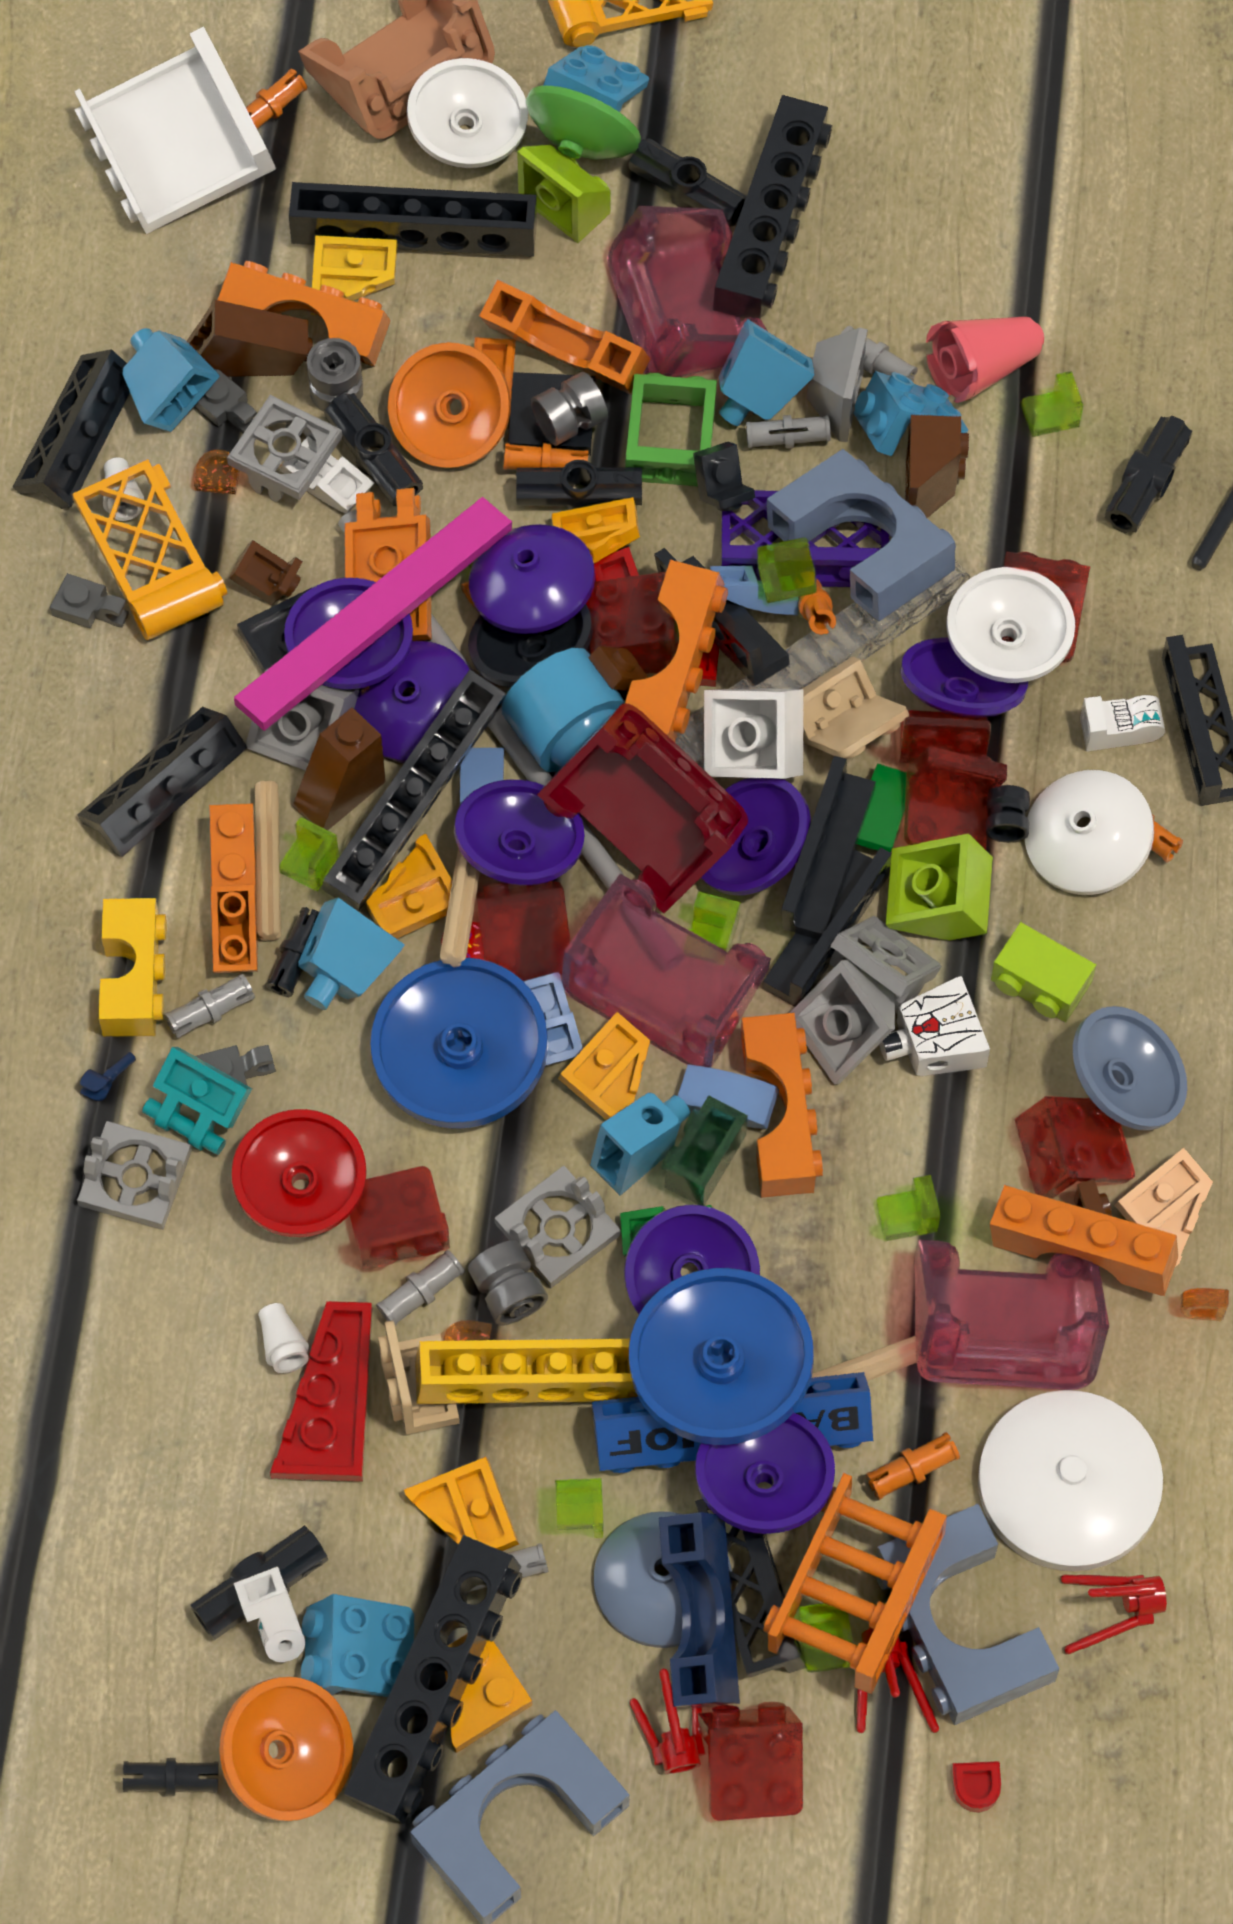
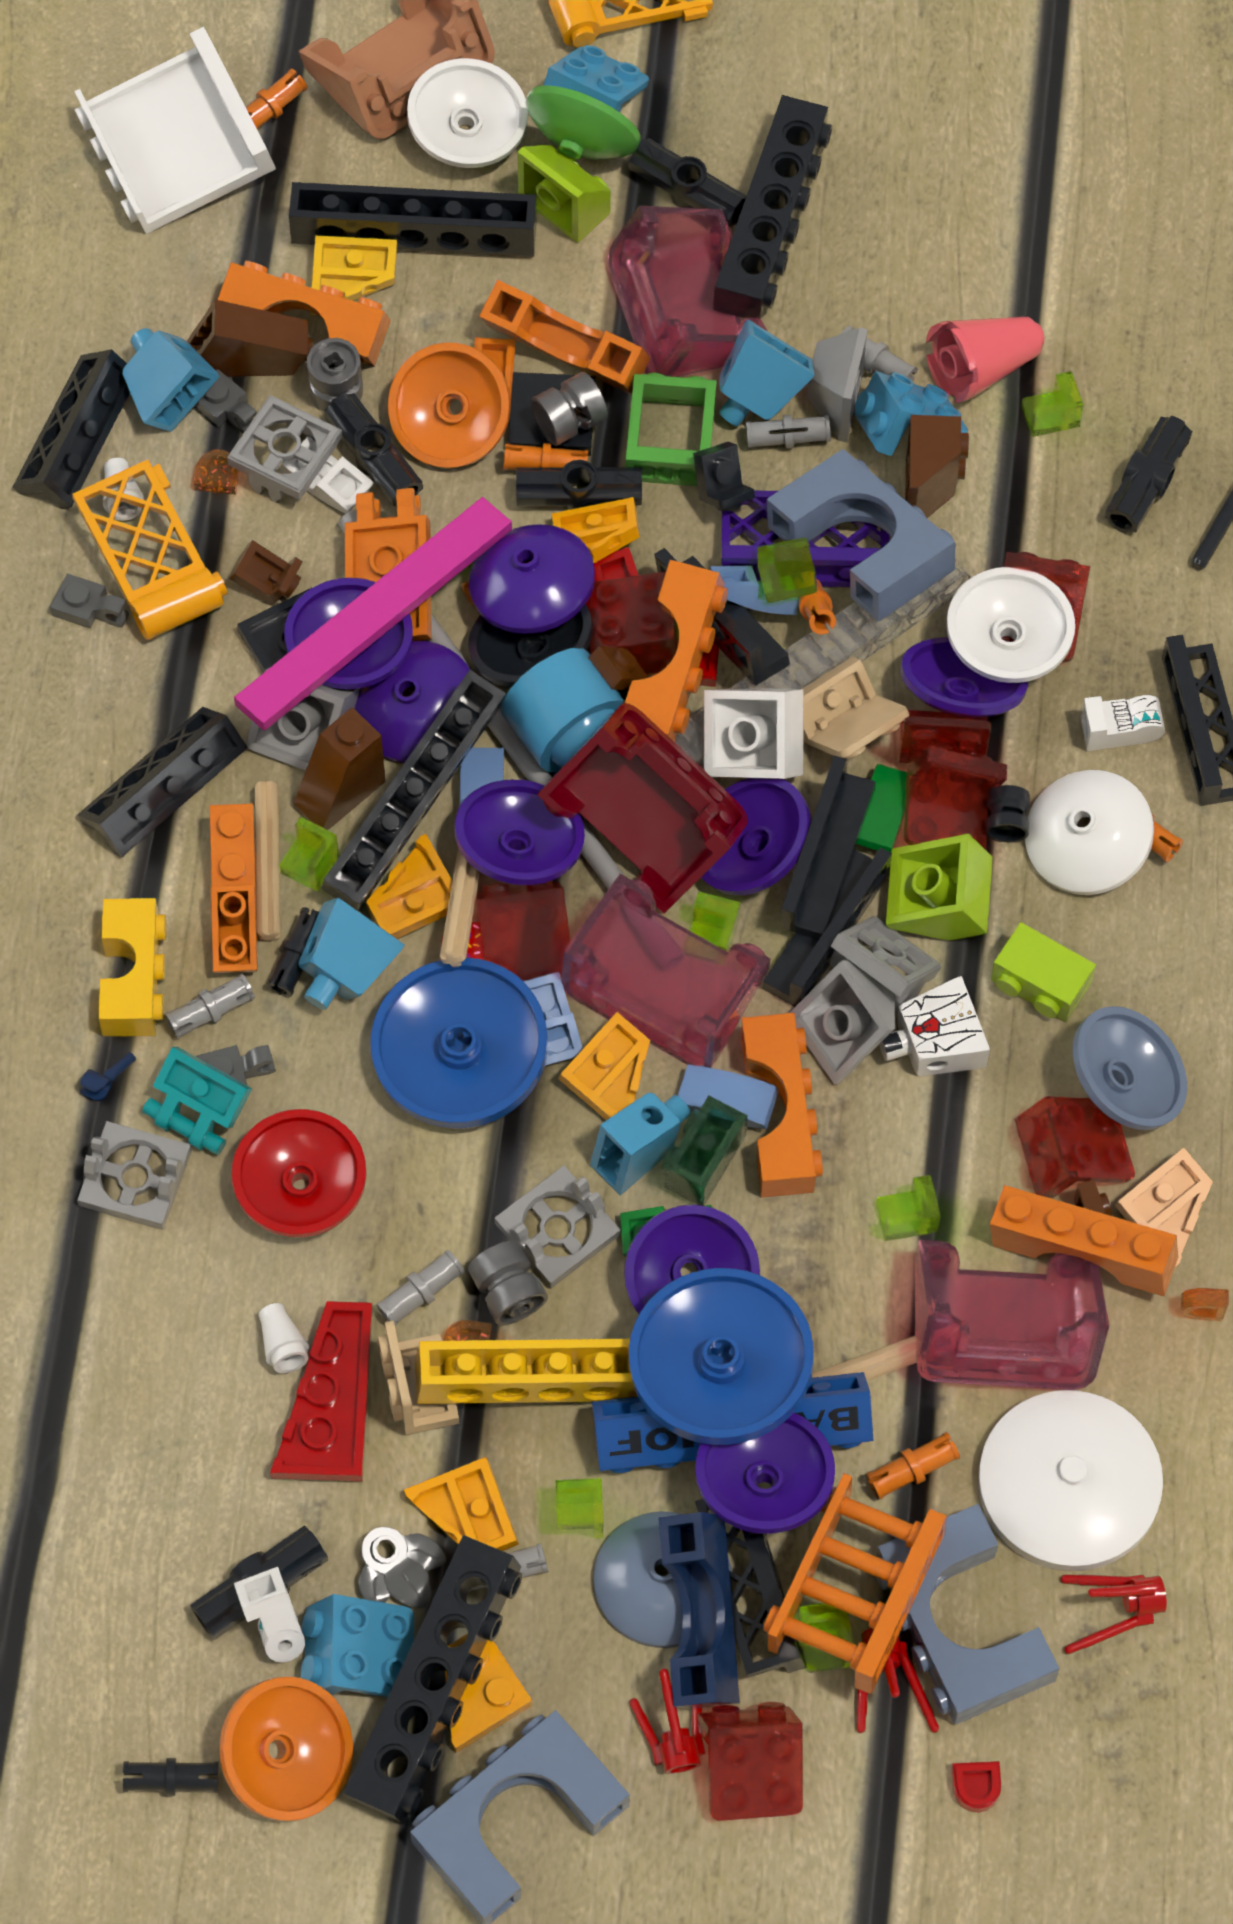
clear red bracket [349,1166,450,1269] -> none
none -> dark grey plate [358,1527,447,1608]

